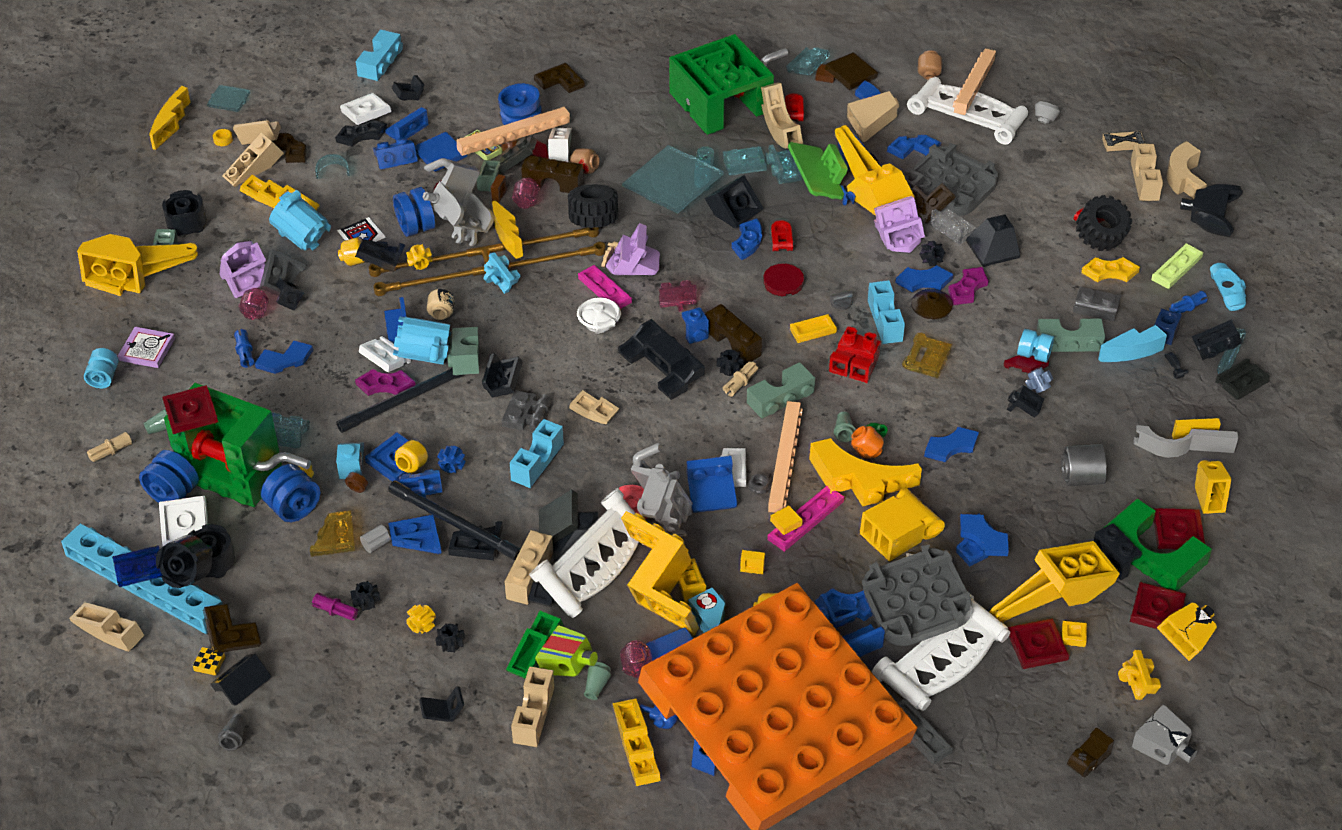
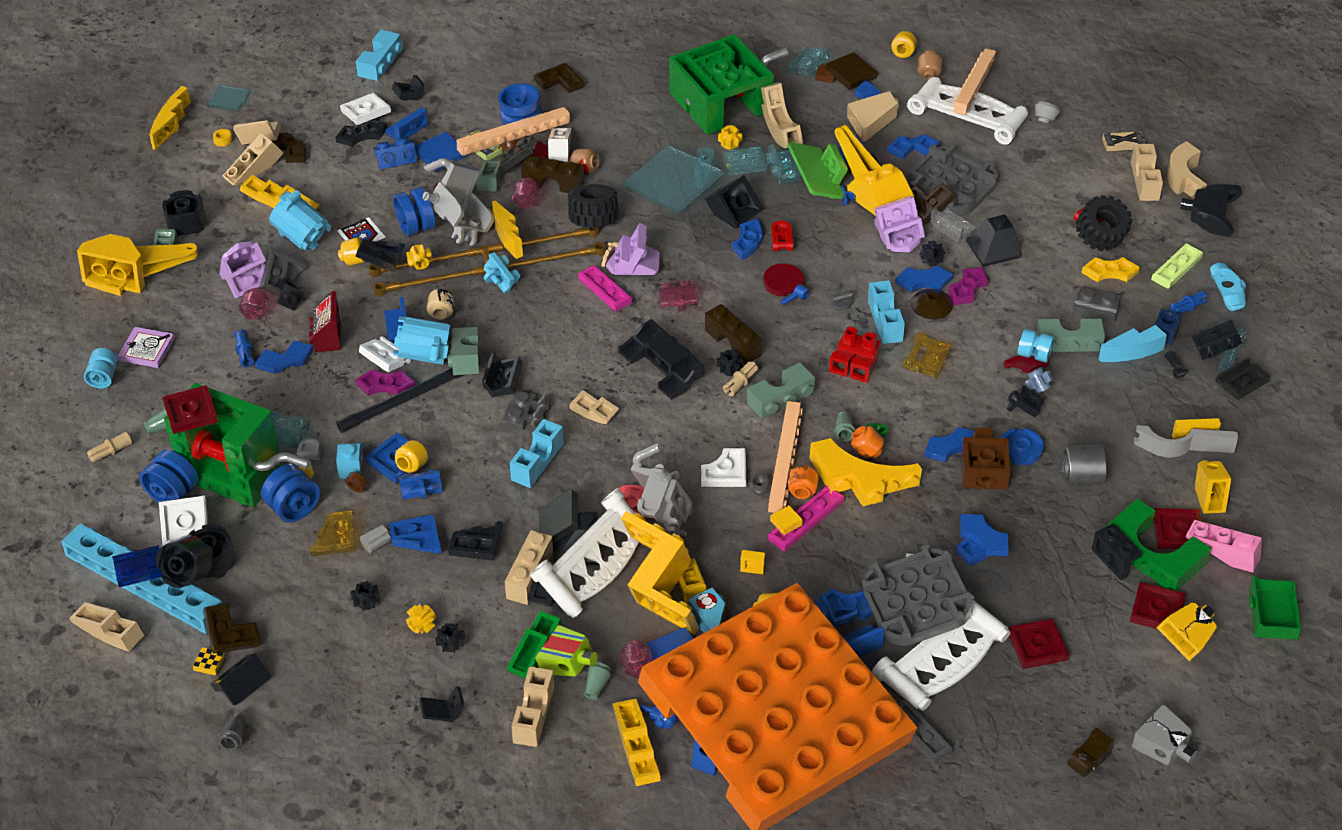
magenta axle [312,592,358,621] -> none
clear light blue helmet [315,154,350,179] -> none
black piece [388,480,521,561] -> none
blue gear [437,446,466,473] -> none
reddish brown tile [491,174,507,203] -> none
white piece [577,298,621,334] -> none
blue bracket [682,307,709,344] -> none
blue bracket [687,456,737,513] -> none
red plate [784,93,804,122] -> none
yellow tile [790,314,837,343] -> none
yellow piece [860,487,945,562] -> none
yellow slope [989,541,1120,623] -> none
yellow tile [1061,621,1087,647] -> none
yellow hips [1118,650,1161,700] -> none
none -> light grey tile [296,438,321,460]
none -> dark red slope [309,291,341,352]
none -> yellow gear [718,125,742,150]
none -> blue hand [781,285,809,305]
none -> orange head [788,465,818,499]
none -> yellow head [891,31,917,58]
none -> reddish brown brick [961,427,1010,490]
none -> blue tile [1001,428,1044,465]
none -> bright pink slope [1186,520,1262,572]
none -> green container [1249,575,1301,640]

